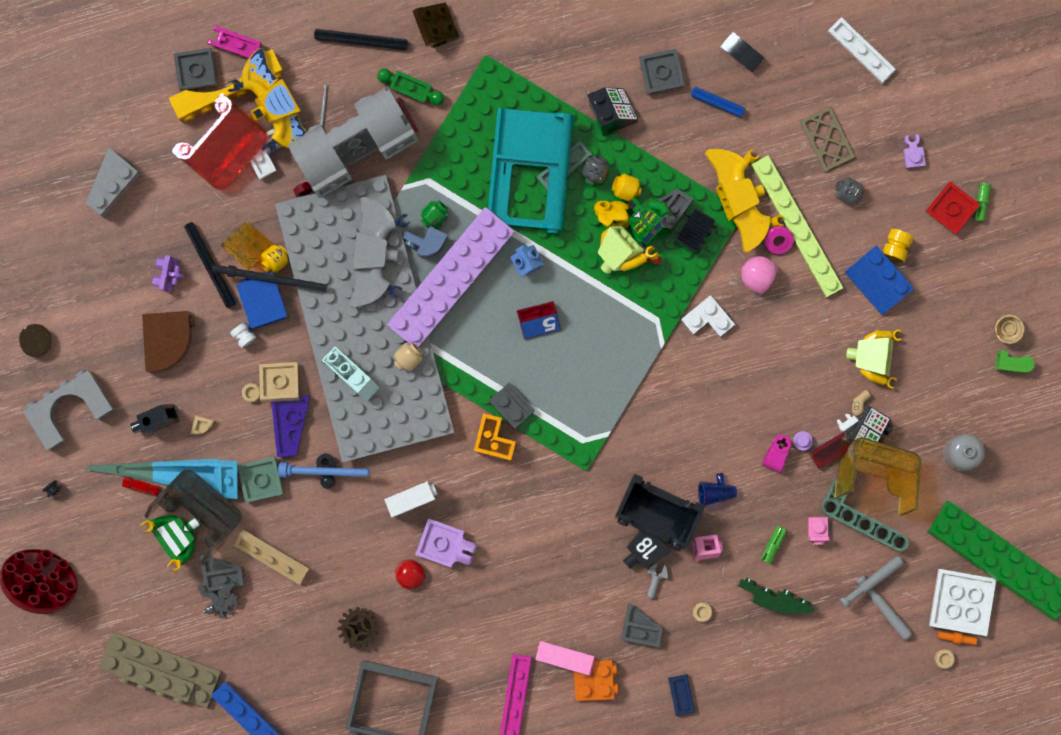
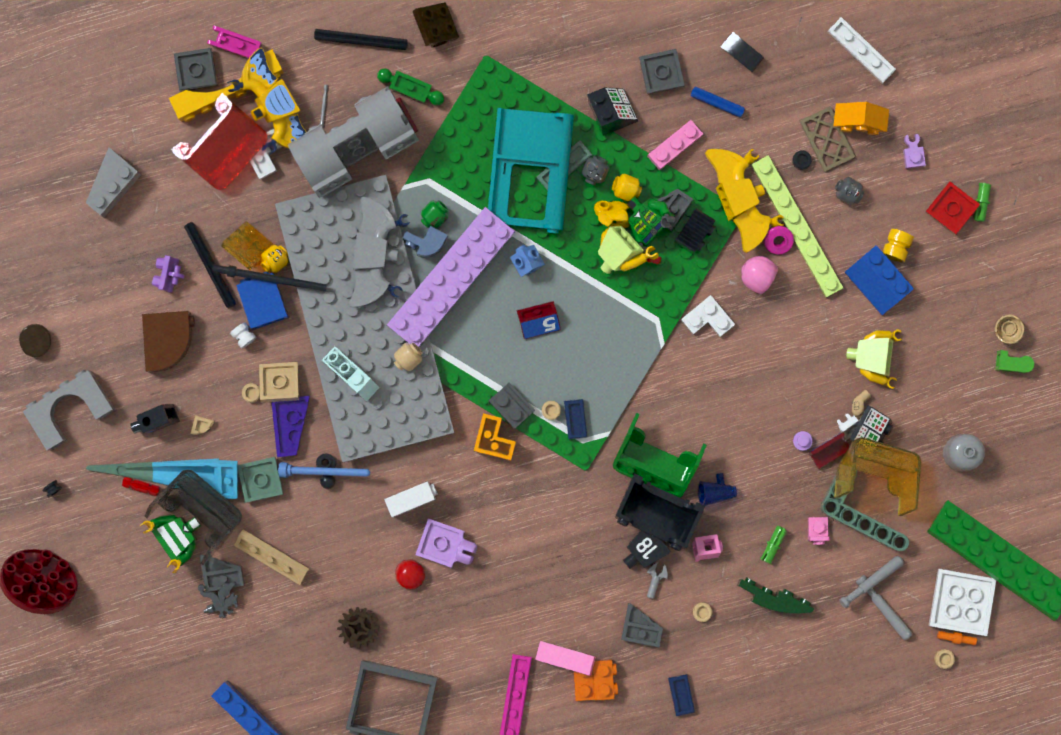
dark tan plate [99,631,221,708] -> none
dark red tile [293,182,313,197] -> none
dark pink piece [762,435,791,473] -> none
none -> tan tile [541,401,561,420]
none -> dark blue tile [564,399,587,440]
none -> green windscreen [613,413,707,498]
none -> bright pink plate [647,120,703,171]
none -> black tile [792,150,812,170]
none -> light orange brick [833,102,889,135]

